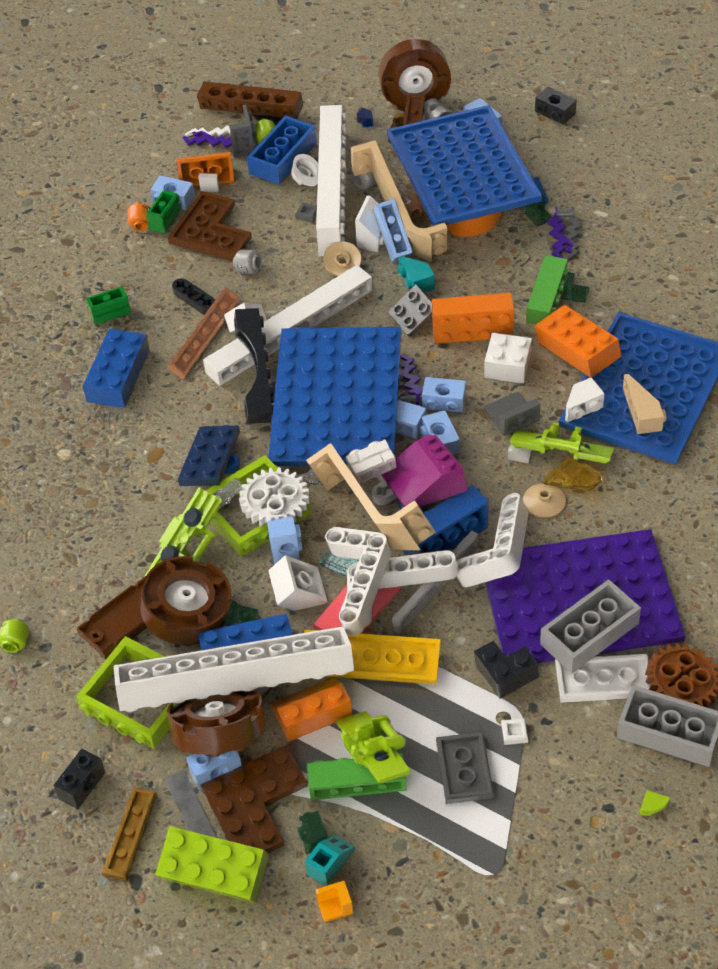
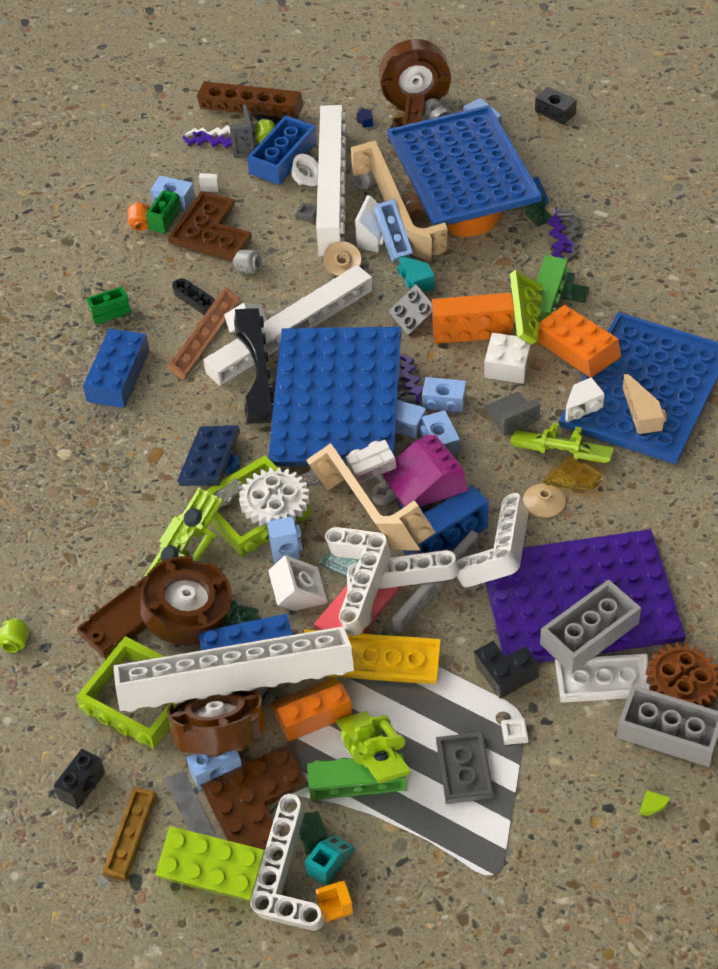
orange slope [176,152,234,188] -> none
white slope [508,443,532,463] -> none
none -> white beam [250,794,325,931]
none -> lime wing [510,270,543,345]

